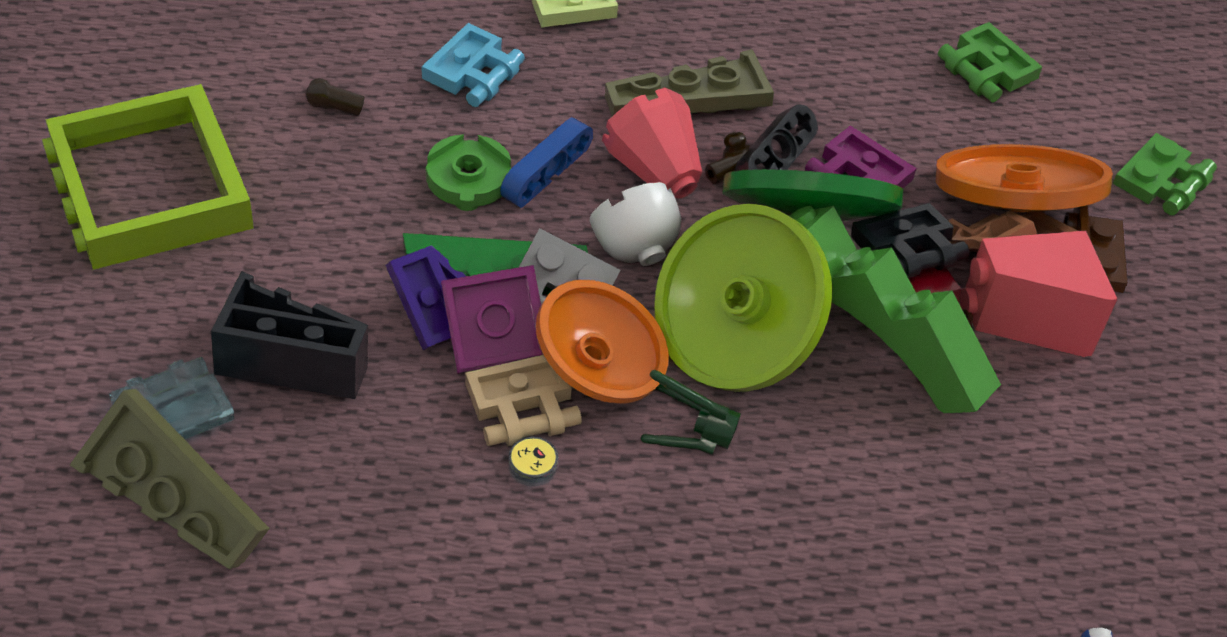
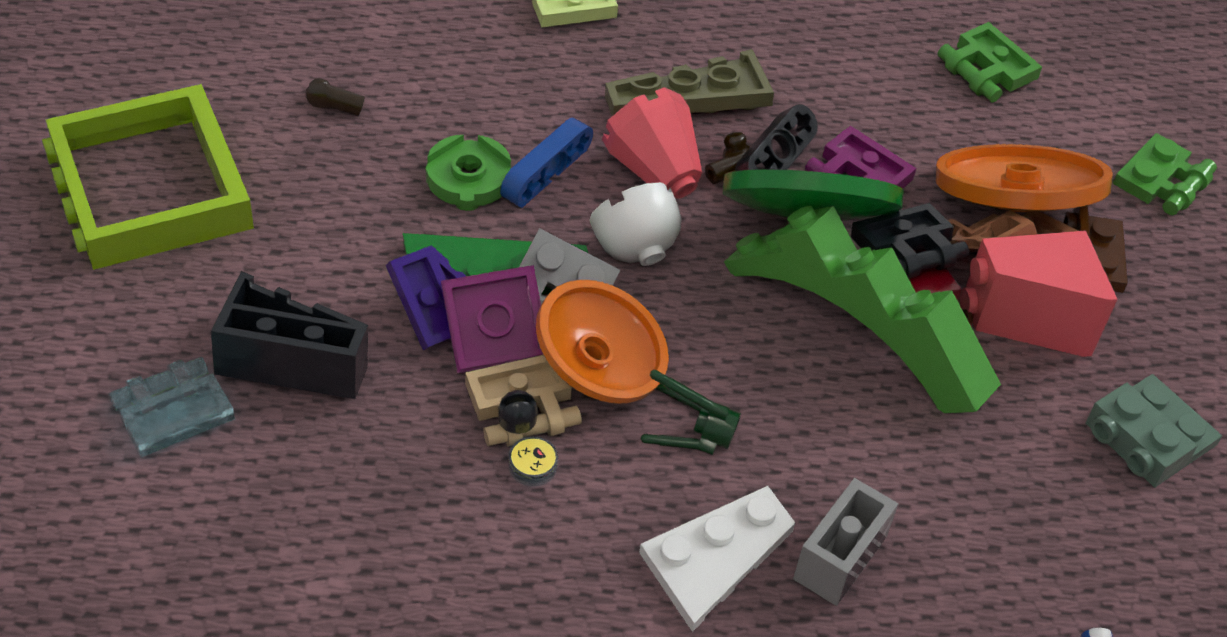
olive wing [70,389,270,569] -> none
medium azure plate [422,23,525,107] -> none
lime dish [654,204,832,392] -> none
none -> black hinge [498,390,538,434]
none -> white wing [639,486,795,632]
none -> light grey brick [793,478,899,606]
none -> sand green plate [1085,374,1222,488]

